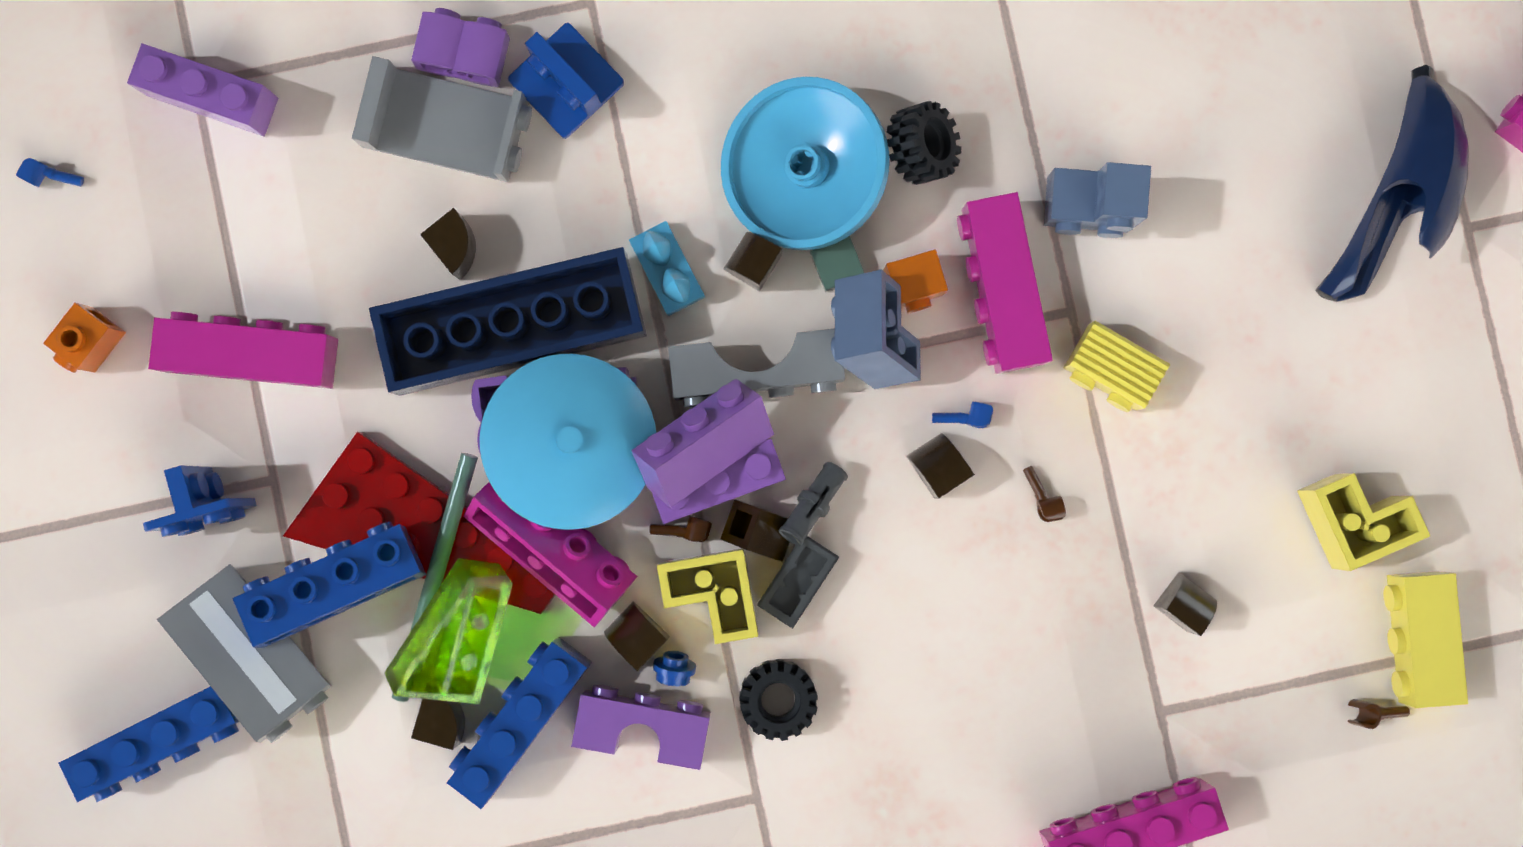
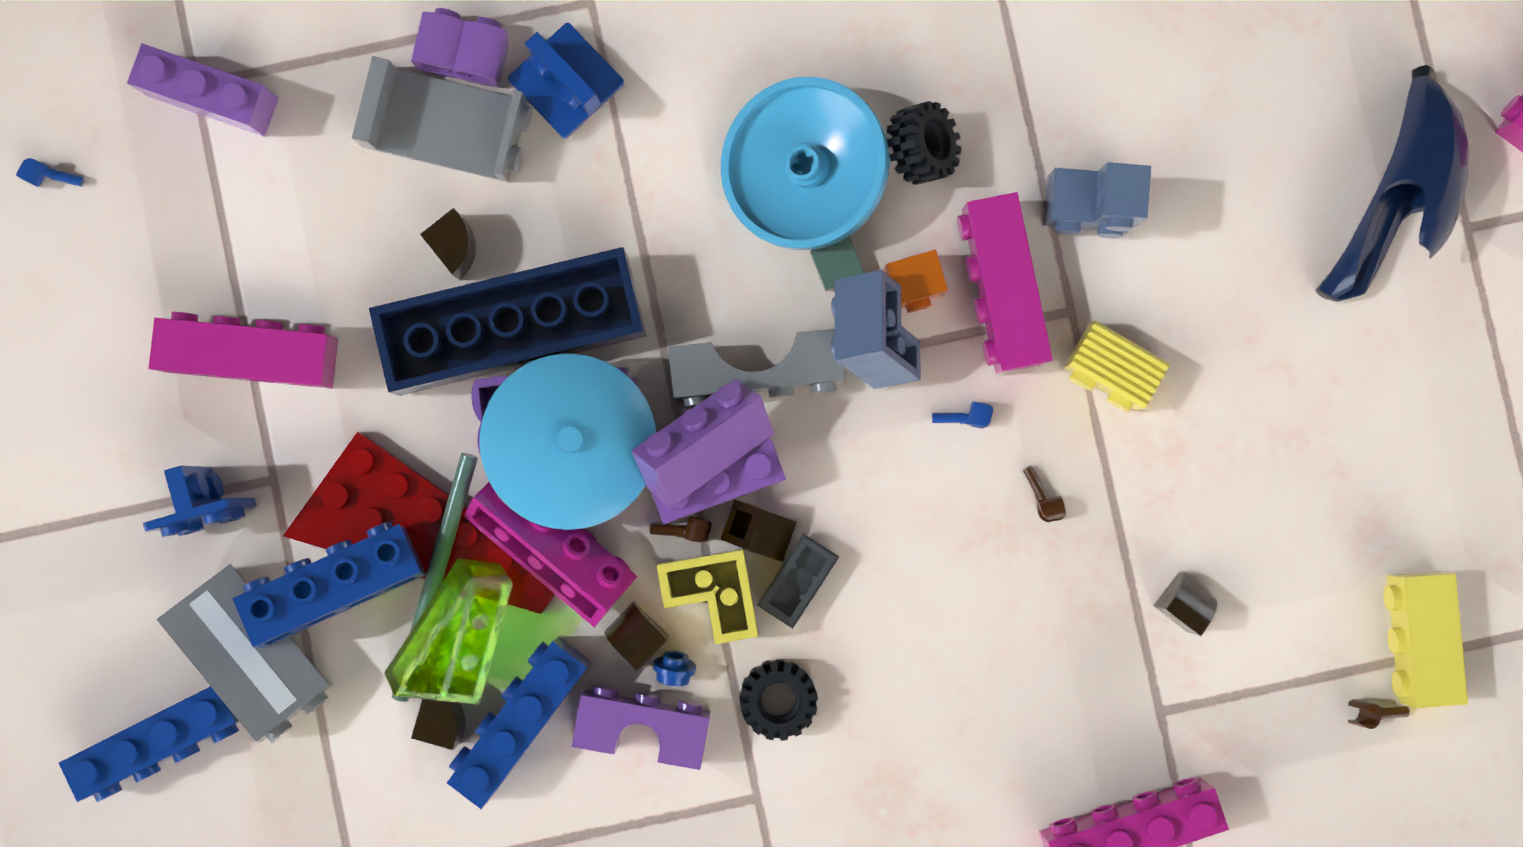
orange brick [43,302,126,373] -> none
medium azure tile [629,221,705,316] -> none
dark brown brick [724,232,782,292] -> none
dark grey pin [779,462,848,546] -> none
dark brown brick [906,433,975,499] -> none
light yellow brick [1297,473,1430,571] -> none

